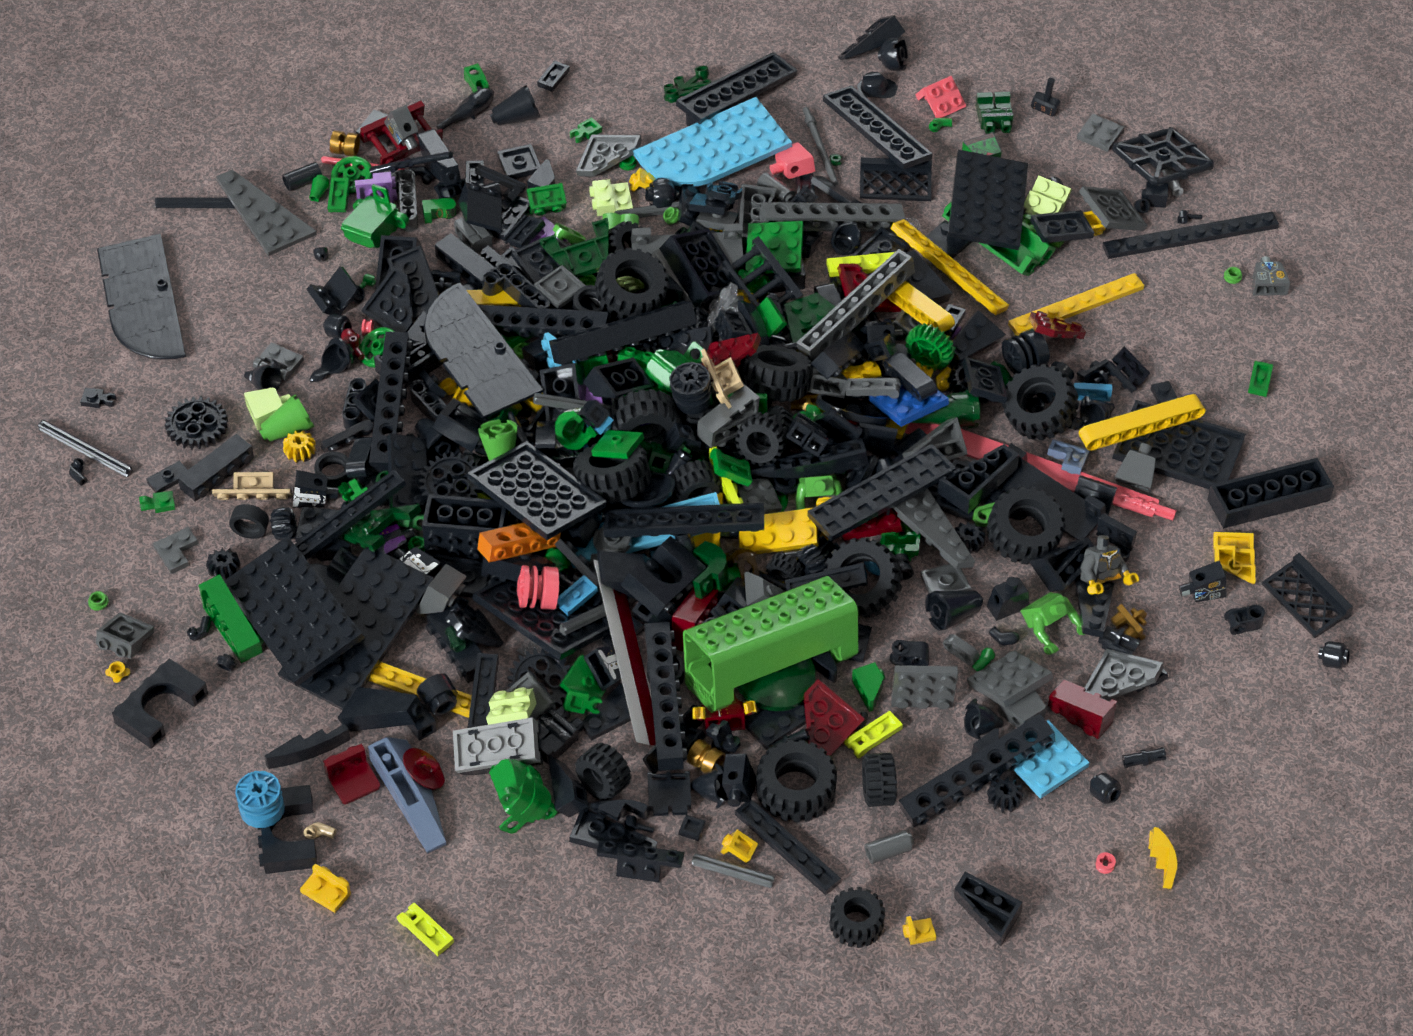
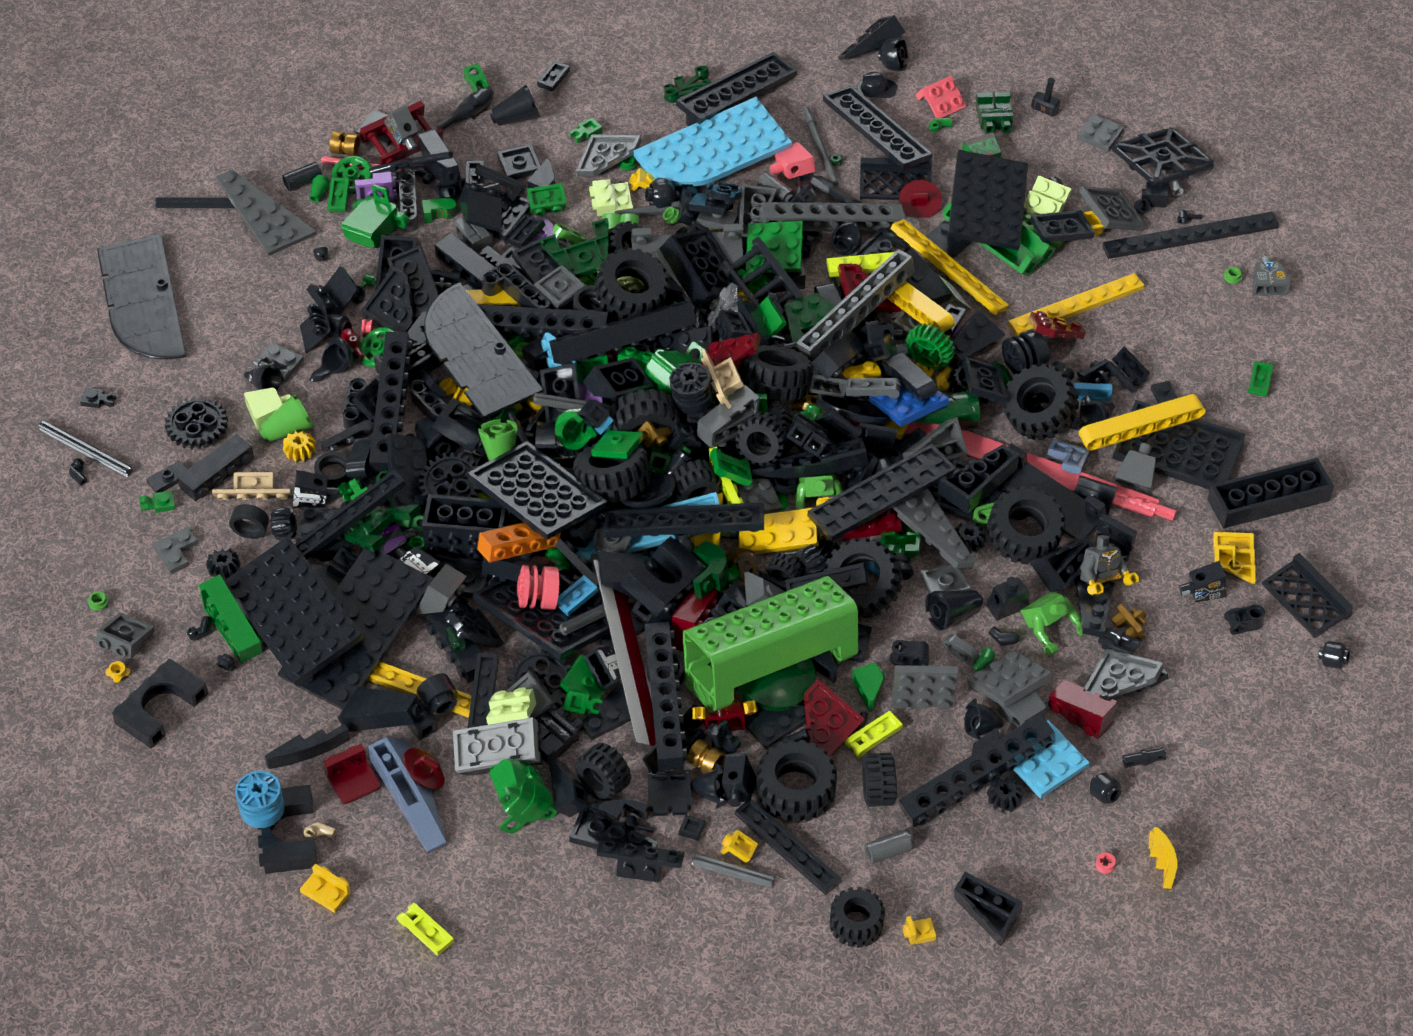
none -> black hinge [300,303,331,353]
none -> pearl gold bracket [637,421,672,448]
none -> dark red shield [899,180,942,218]
none -> white sticker [940,276,971,309]

